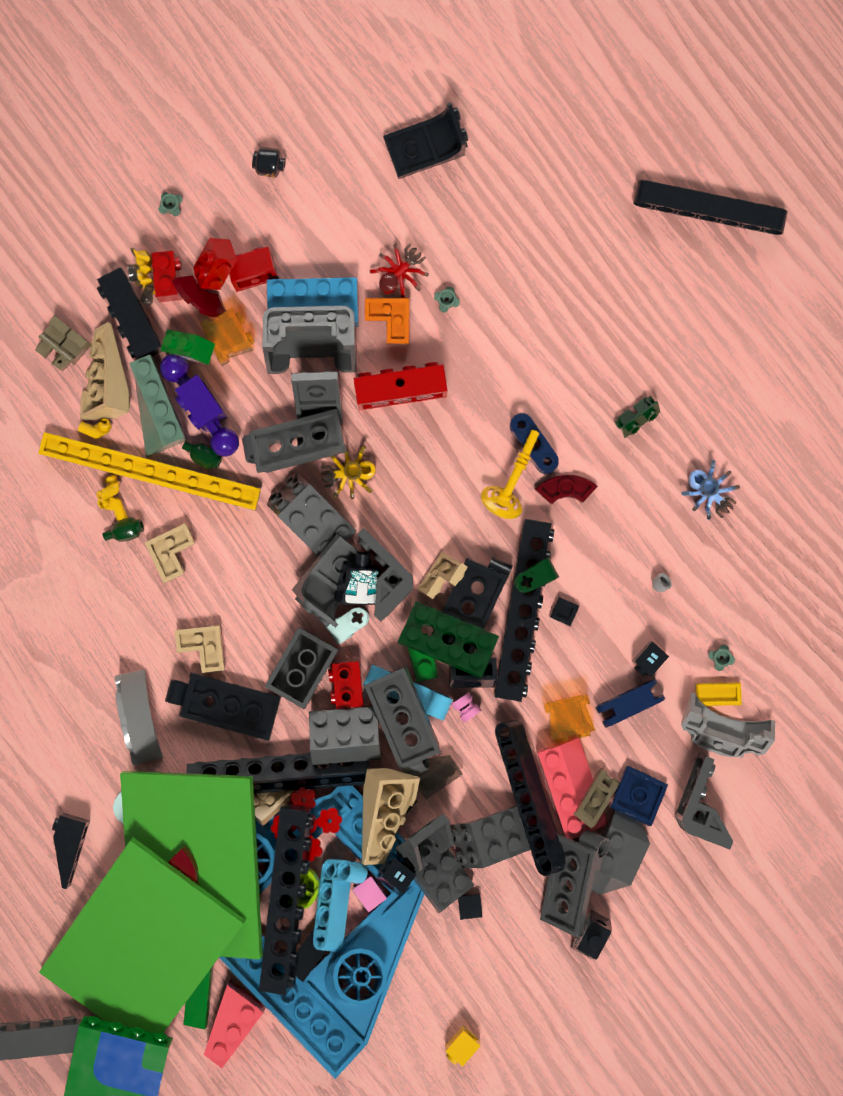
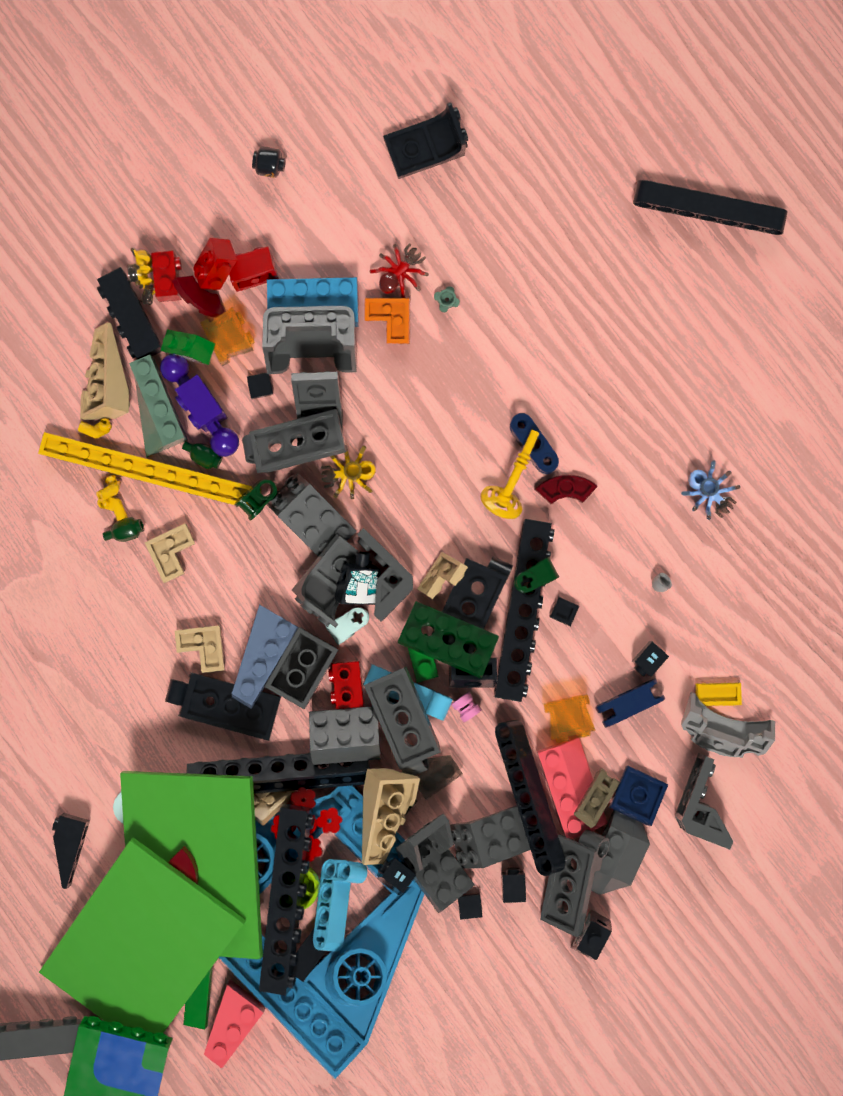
dark tan hips [35,315,91,371] -> none
light grey windscreen [115,670,163,765] -> none
sand green plate [158,192,183,216] -> none
bright pink brick [352,873,387,912] -> none
red brick [353,362,448,411] -> none
yellow brick [445,1026,481,1067] -> none
dark green hinge [614,396,660,438] -> none
sand green plate [708,645,735,671] -> none
none -> sand blue wedge [232,604,298,709]
none -> dark green piece [234,479,277,521]
none -> black tile [247,373,273,399]
none -> black brick [501,868,526,903]

